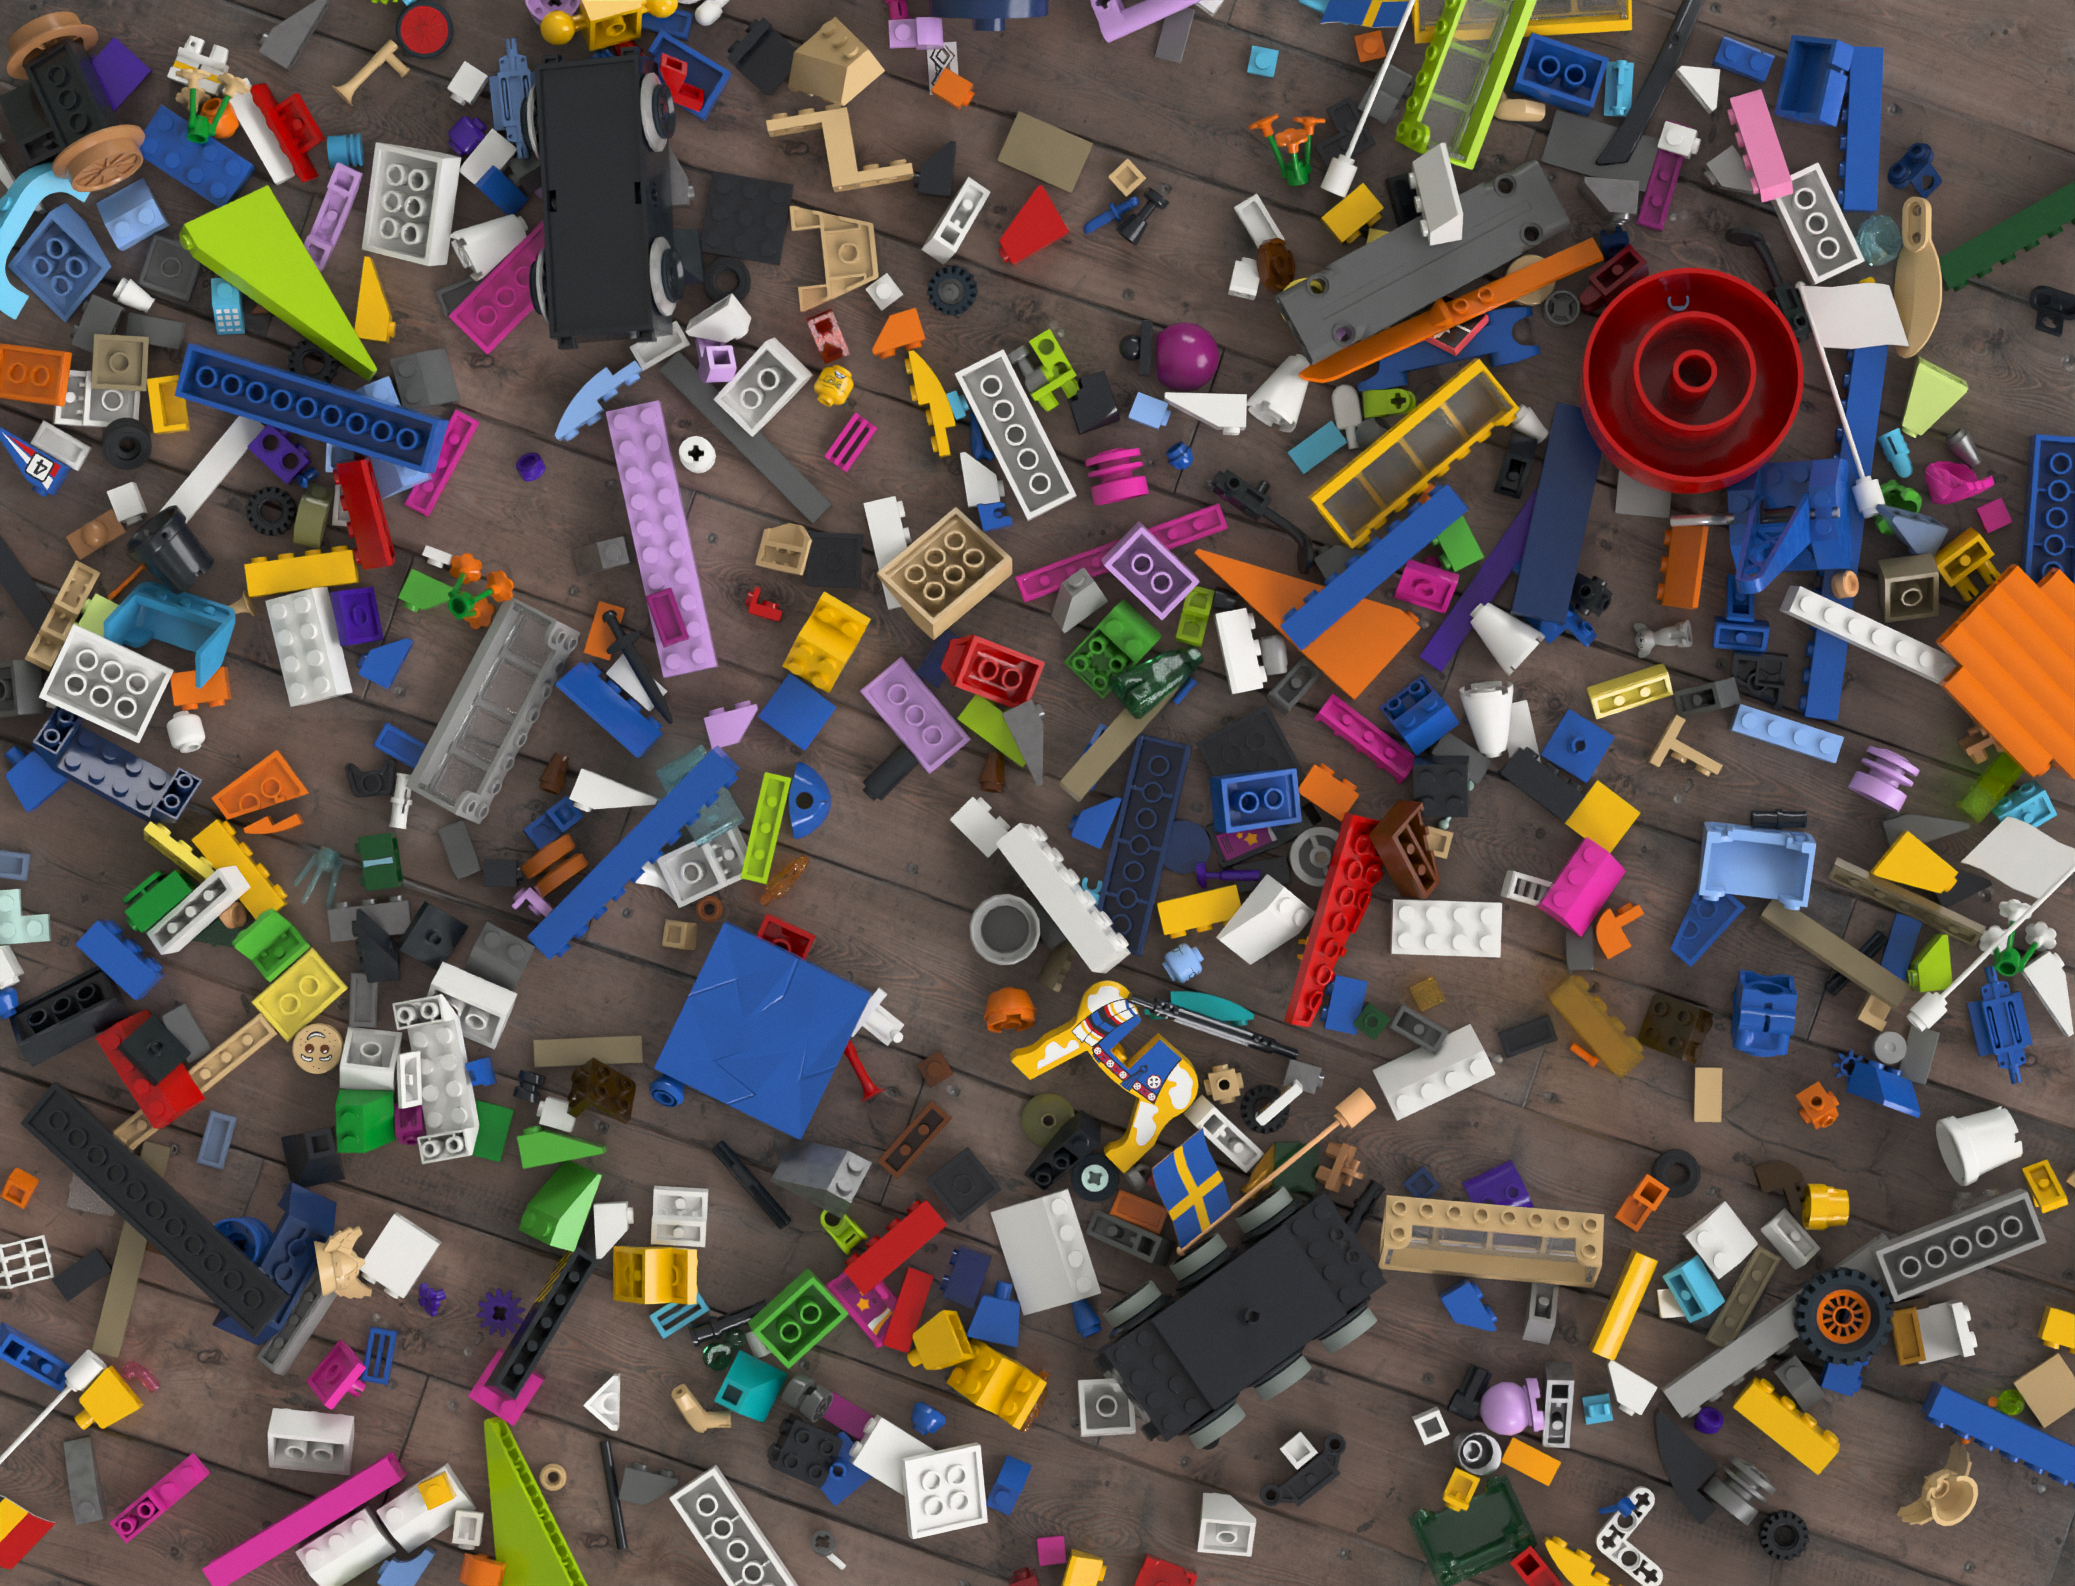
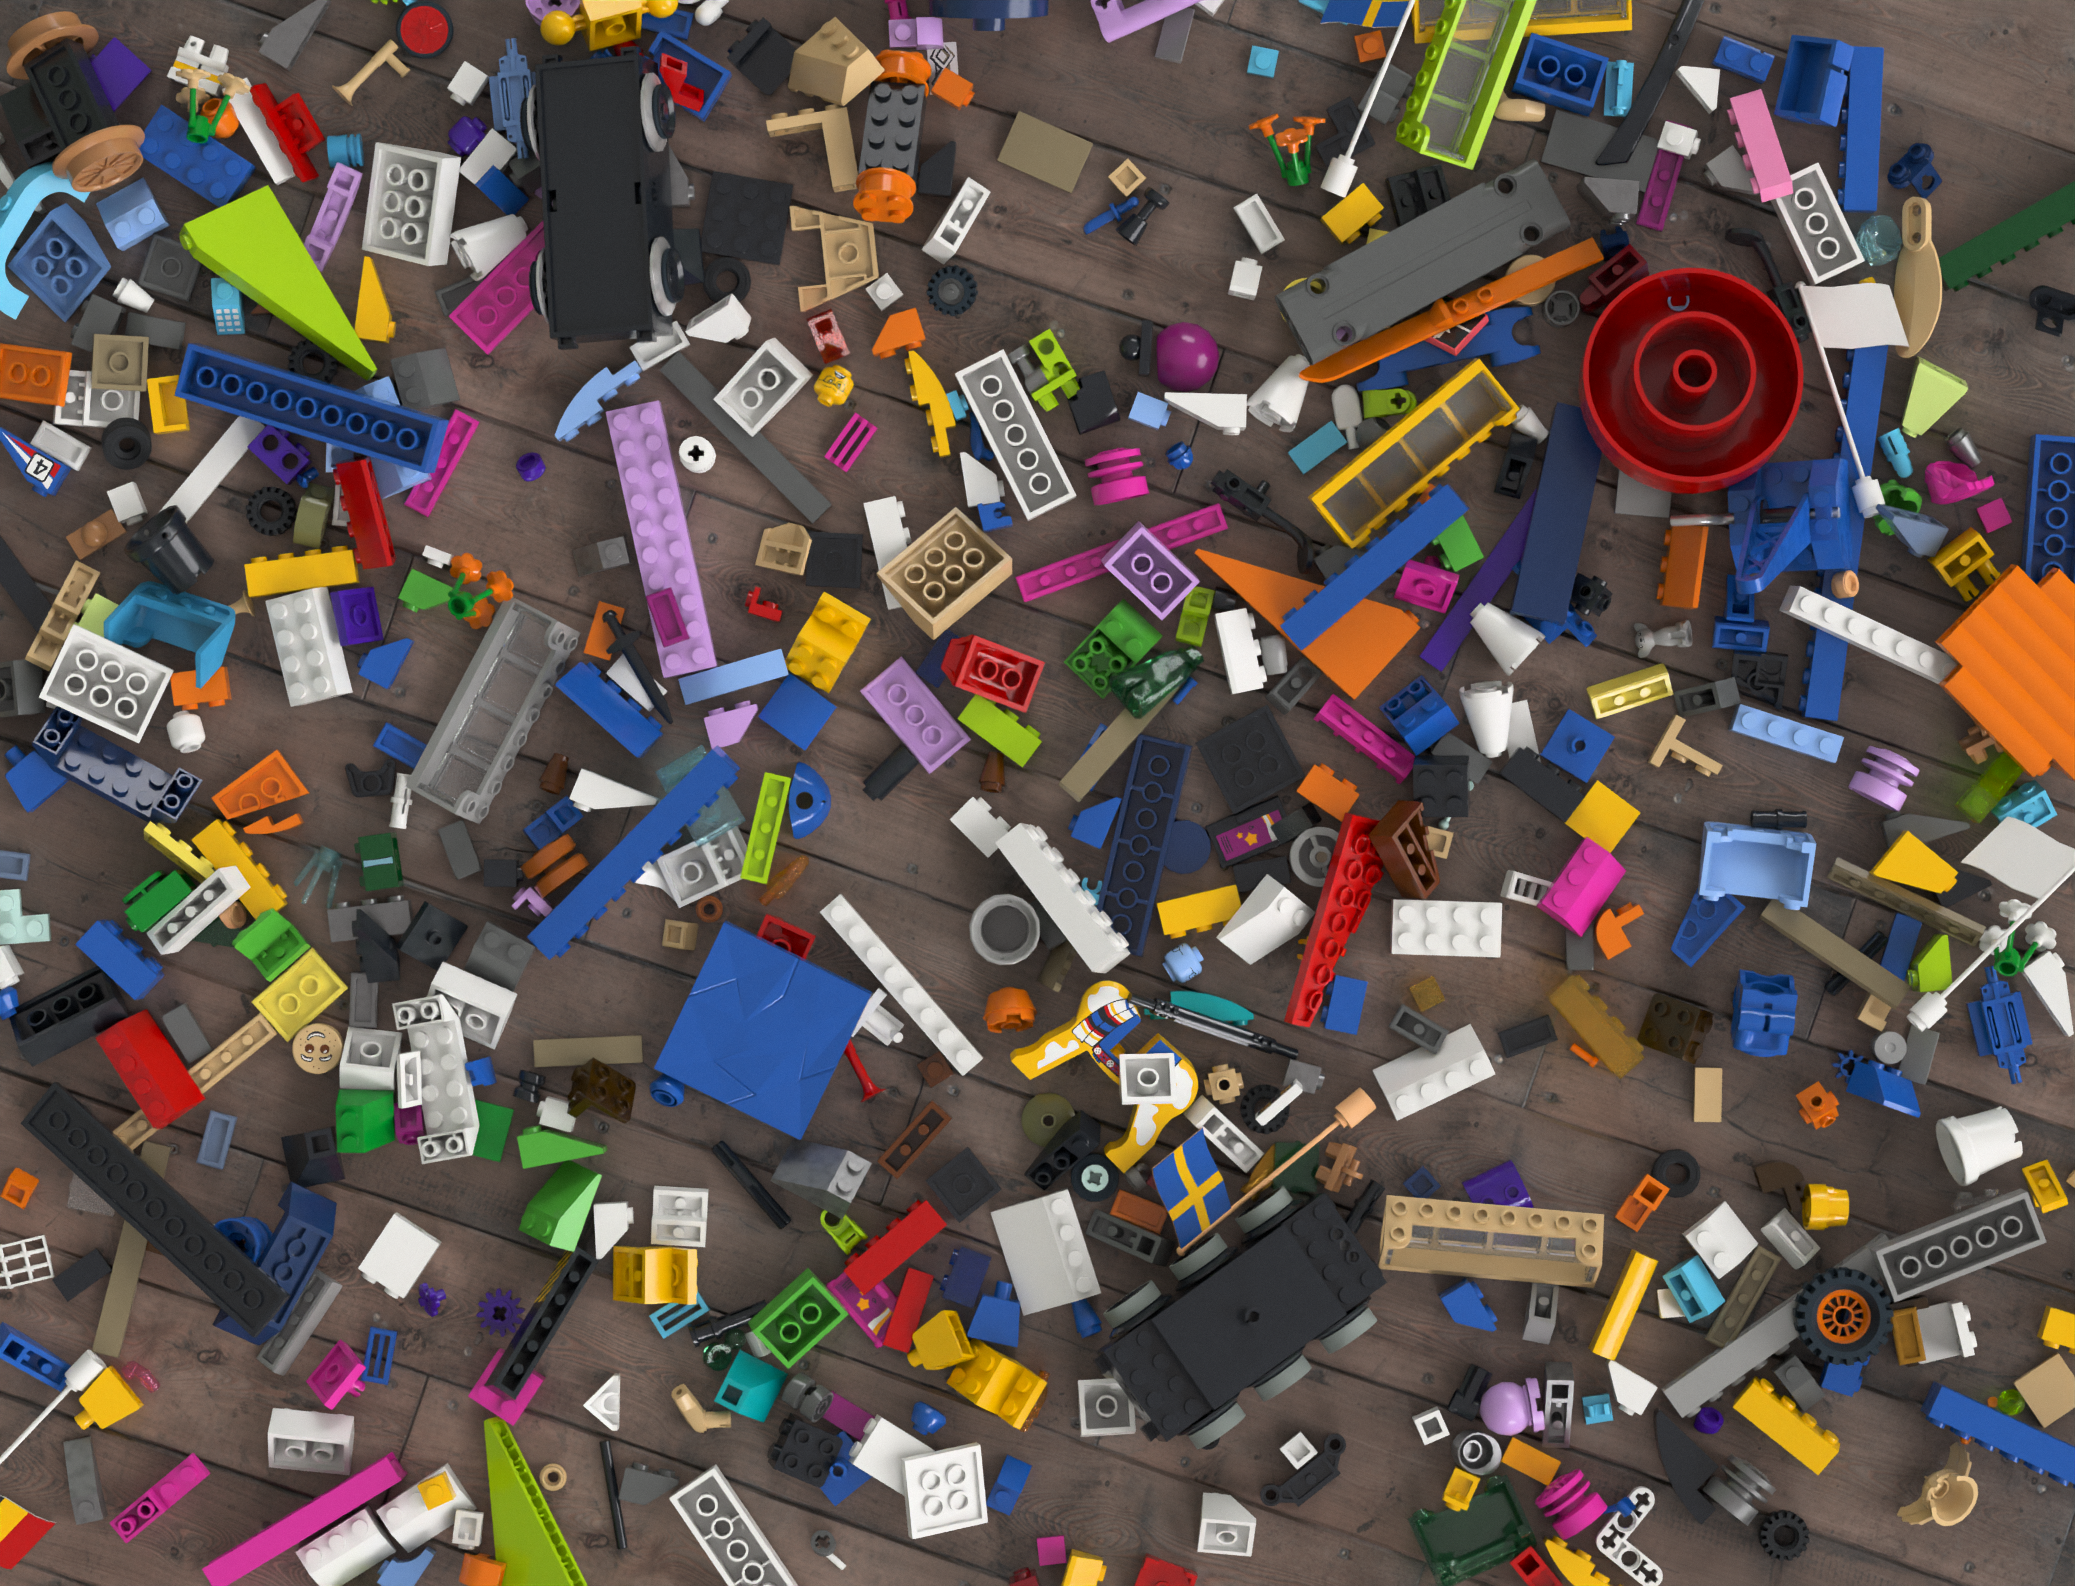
orange hinge [107,564,147,601] -> none
black plate [117,1014,191,1087] -> none
tan helmet [314,1226,372,1299] -> none
lavender brick [695,337,737,383] -> none
red slope [997,185,1069,266] -> none
flat silver slope [1002,699,1046,787] -> none
light grey slope [1051,567,1108,633] -> none
dark purple piece [1196,863,1261,889] -> none
blue slope [1209,768,1302,833] -> none
reddish brown tile [1257,238,1295,293] -> none
dark green bracket [1353,1002,1391,1040] -> none
white slope [1408,143,1463,246] -> none
dark tan brick [1878,553,1939,623] -> none
none -> light blue slope [678,649,789,705]
none -> white brick [820,894,983,1076]
none -> brick [853,50,932,223]
none -> white slope [1119,1053,1177,1105]
none -> dark pink wheel [1534,1469,1608,1540]

